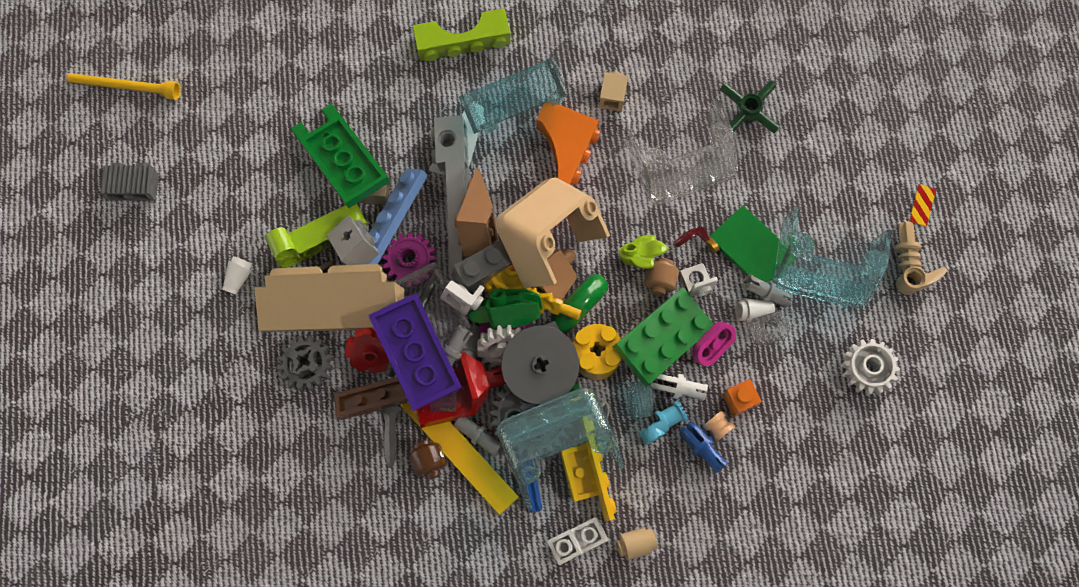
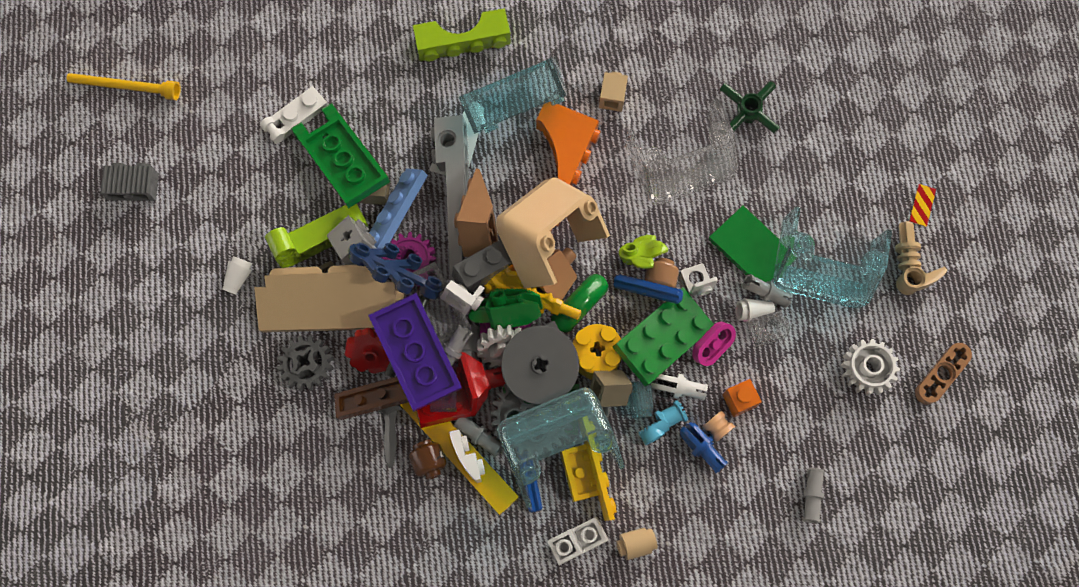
dark red piece [673,226,720,253] -> none
none -> white plate [260,86,328,144]
none -> dark blue plant [348,243,442,300]
none -> white slope [449,430,485,483]
none -> dark tan brick [589,370,632,407]
none -> blue axle [613,274,683,304]
none -> light grey pin [803,468,825,523]
none -> medium nougat beam [915,343,972,405]

